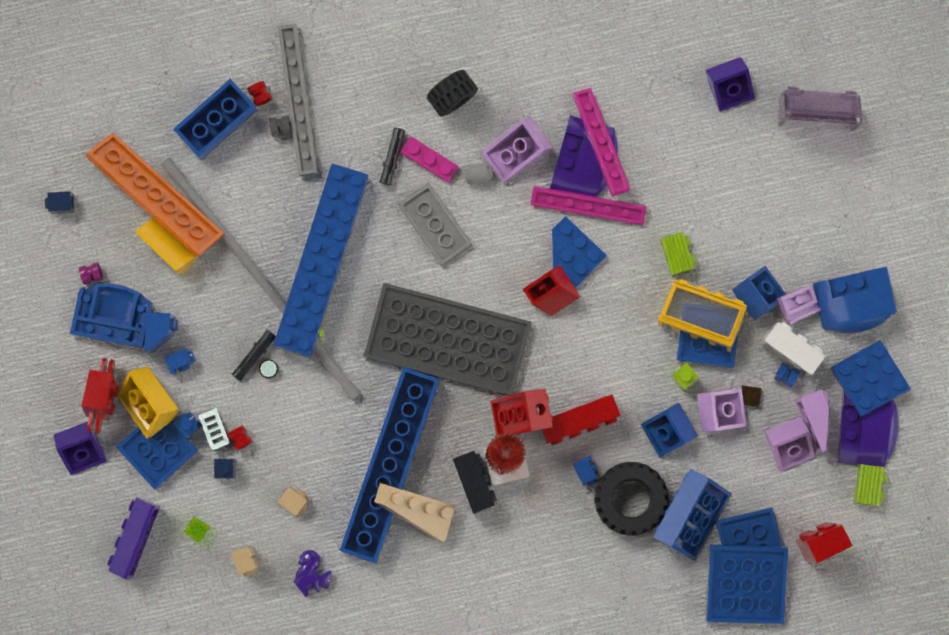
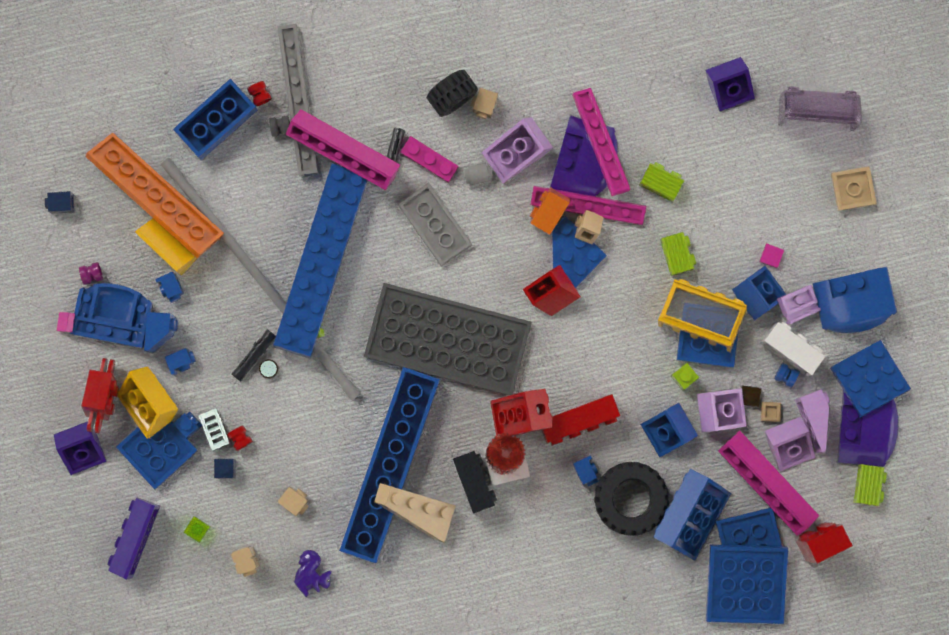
none -> dark pink tile [56,312,75,332]
none -> blue brick [155,271,184,303]
none -> dark pink brick [286,109,400,190]
none -> tan brick [470,88,498,119]
none -> orange brick [529,187,570,235]
none -> tan brick [575,210,604,244]
none -> lime brick [639,162,684,202]
none -> dark pink brick [718,430,819,536]
none -> dark pink tile [759,243,784,268]
none -> tan tile [760,402,781,422]
none -> tan plate [831,166,877,211]

